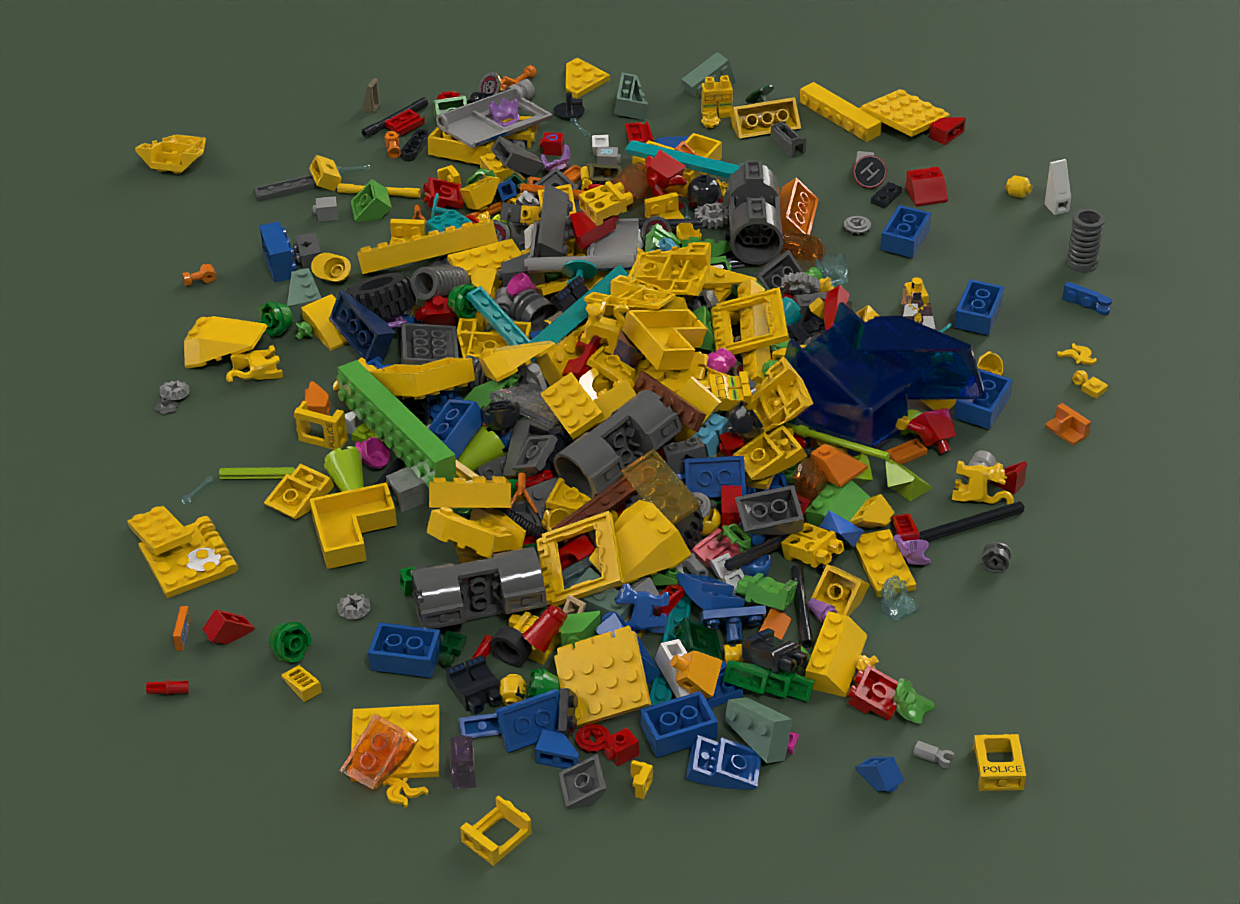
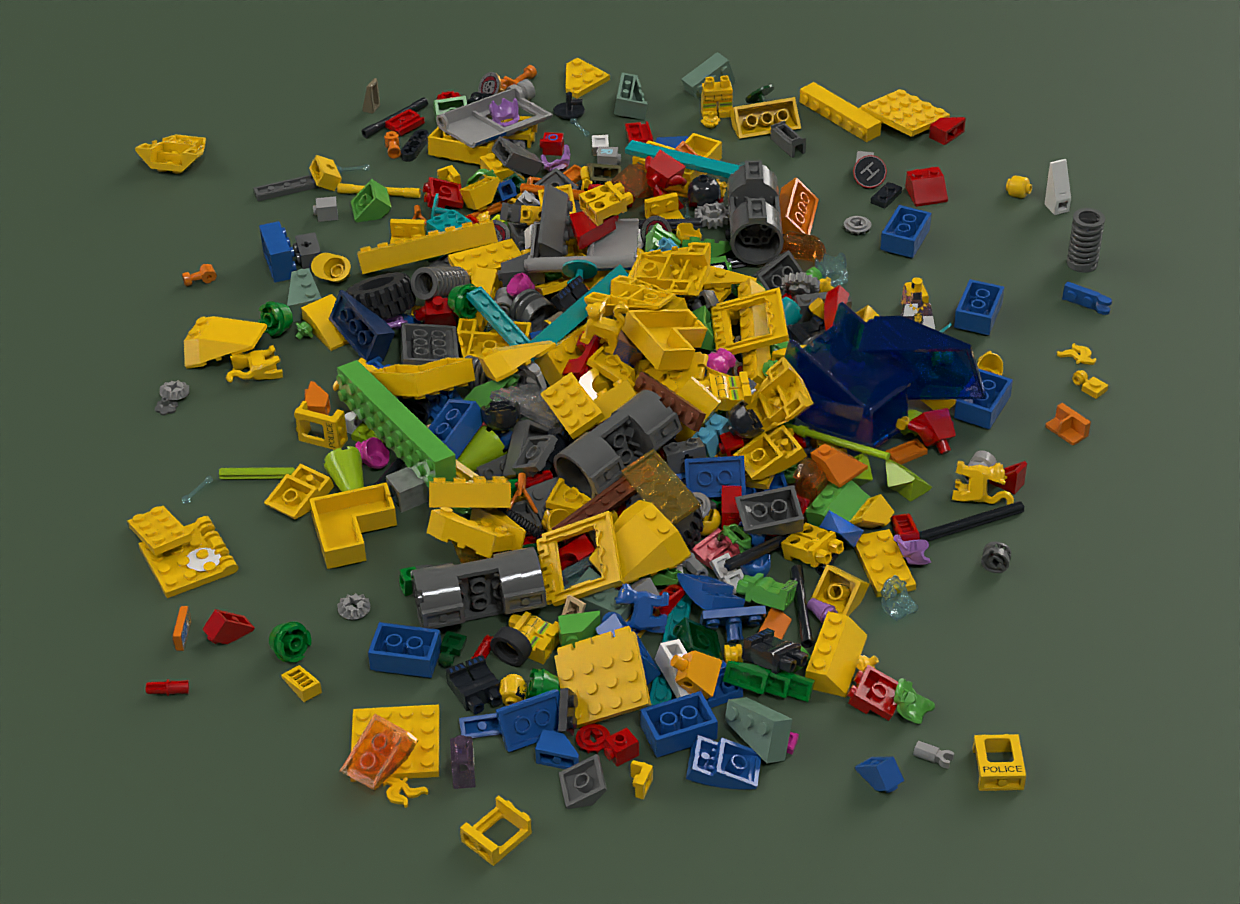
red plant [522,604,568,653] -> none

